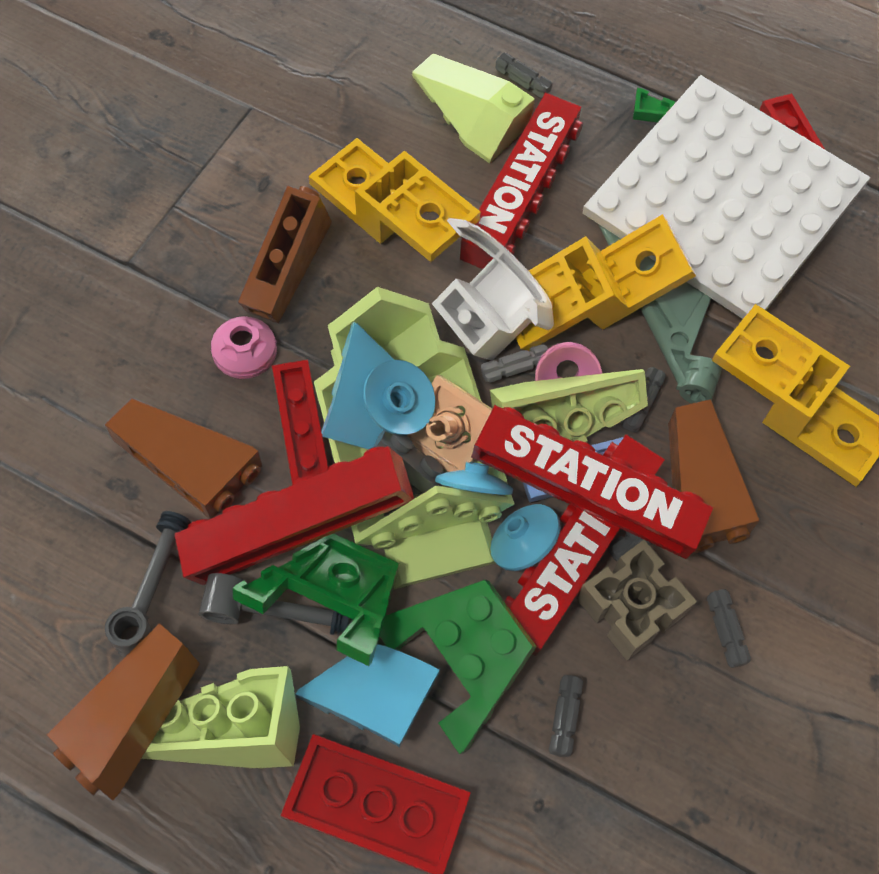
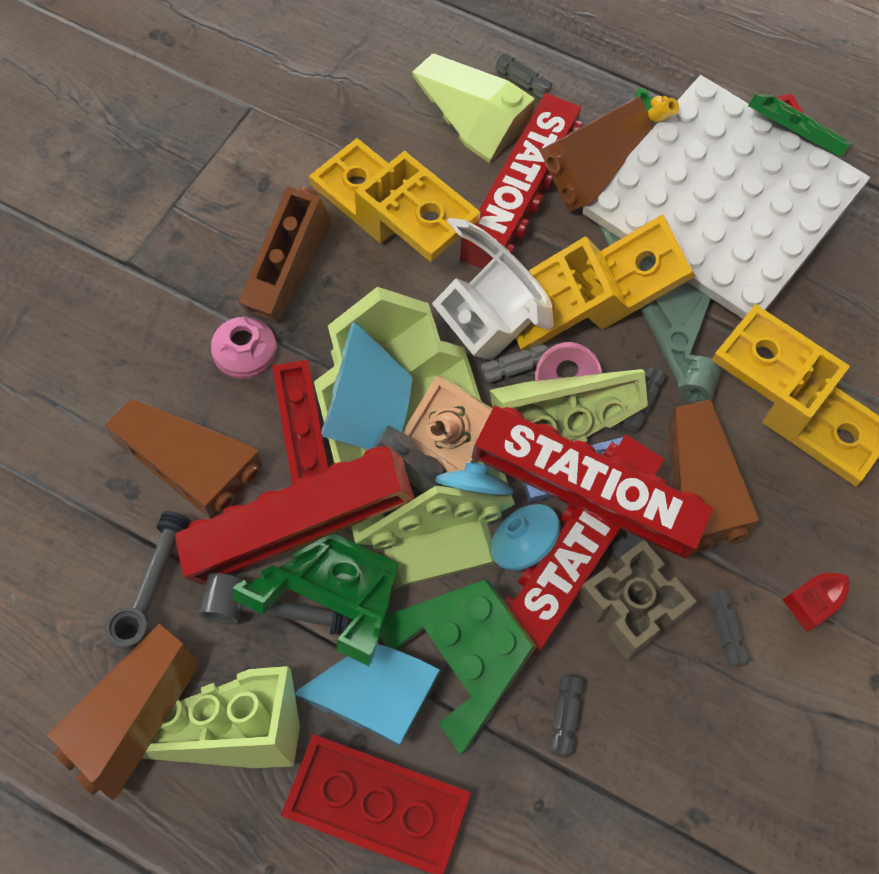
medium azure dish [363,360,435,435] -> none
none -> dark orange slope [539,96,654,212]
none -> yellow arm [648,96,679,122]
none -> green wing [748,93,854,157]
none -> red plate [782,572,849,632]

